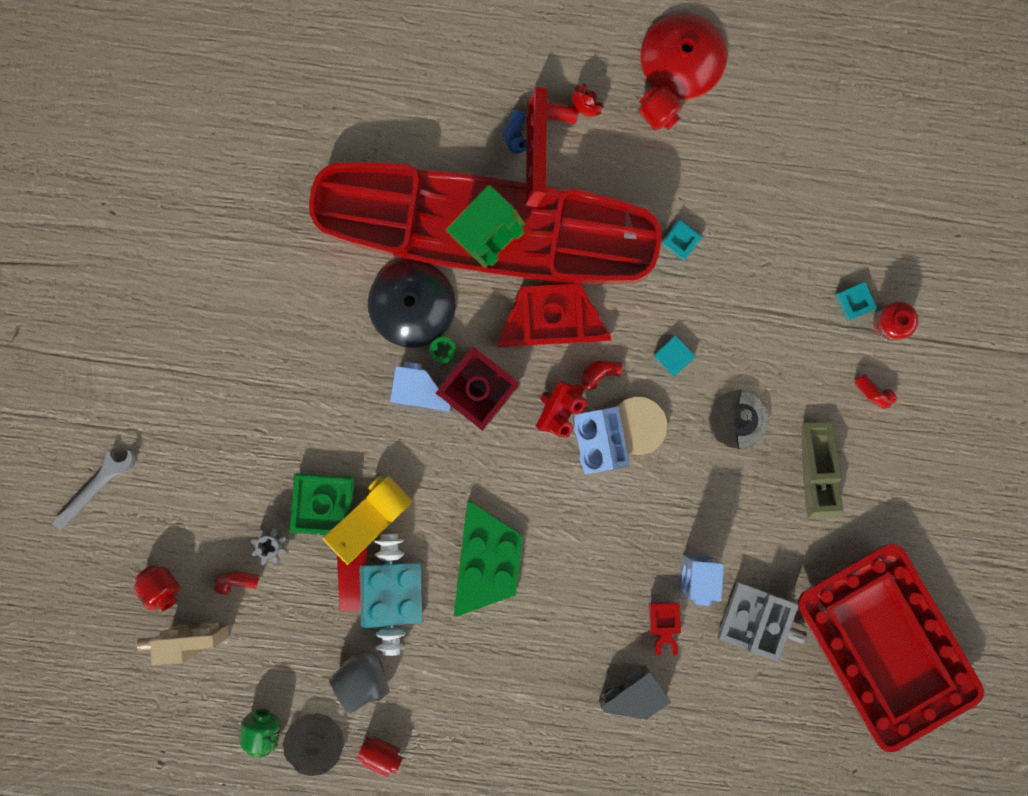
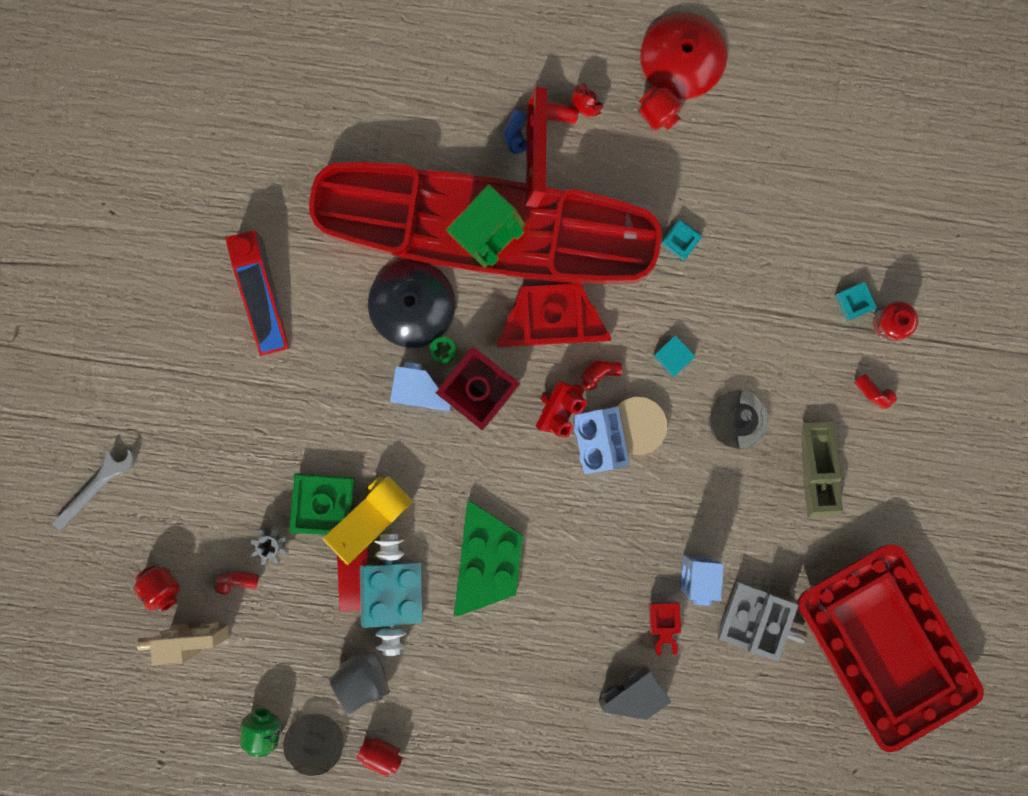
none -> slope [225,230,289,356]

